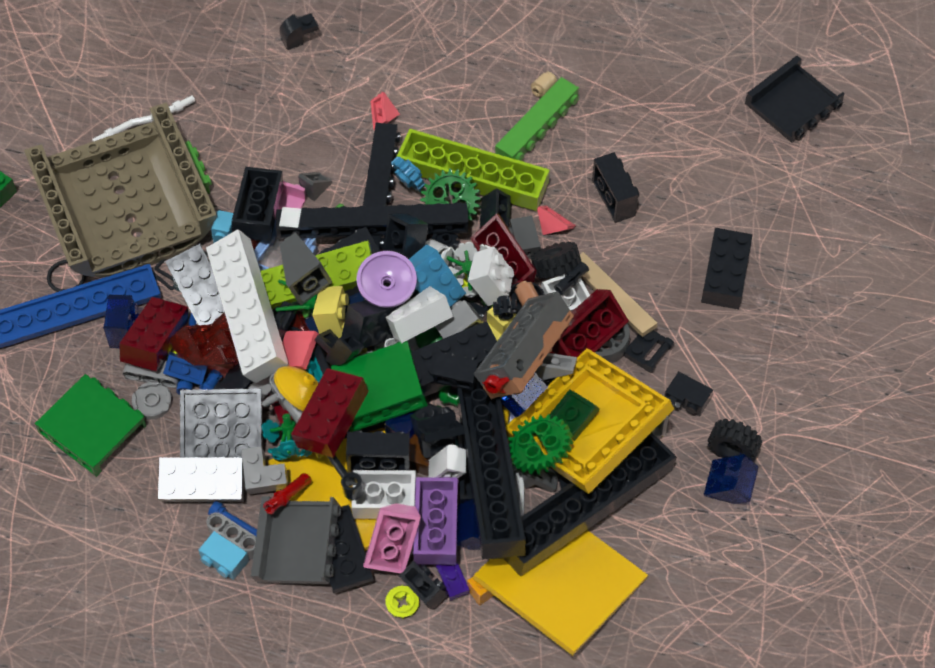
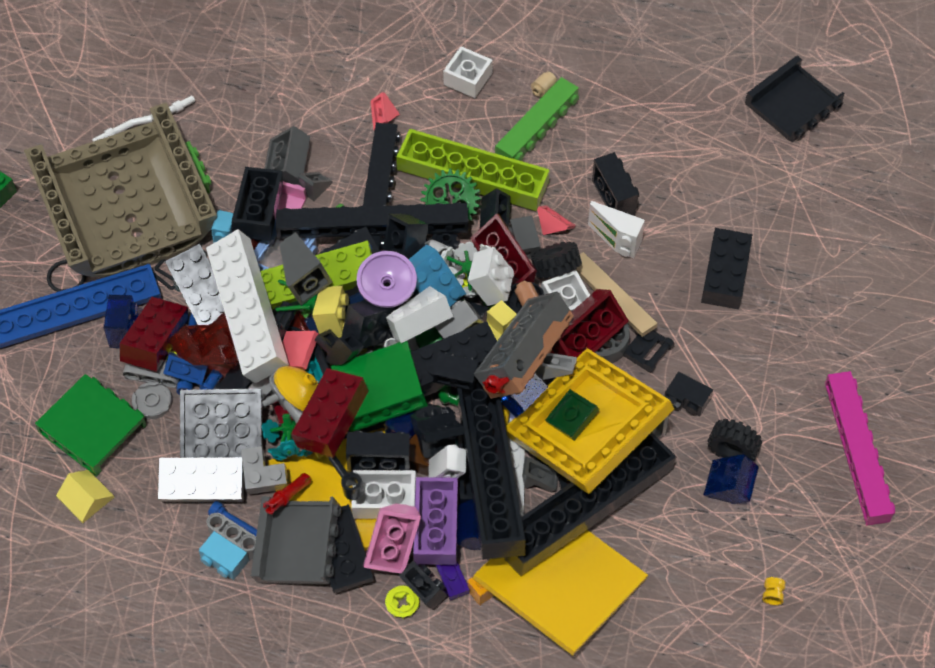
black brick [279,13,319,51] -> none
white sticker [279,207,301,228] -> none
dark azure gear [391,156,425,191] -> none
black gear [493,295,517,320] -> none
green gear [508,414,573,474] -> none
black pin [554,262,589,295] -> none
none -> light yellow slope [56,470,115,524]
none -> dark grey slope [264,126,310,185]
none -> white brick [443,46,492,98]
none -> white slope [588,201,645,258]
none -> yellow wheel [762,577,786,605]
none -> dark pink brick [825,371,895,526]

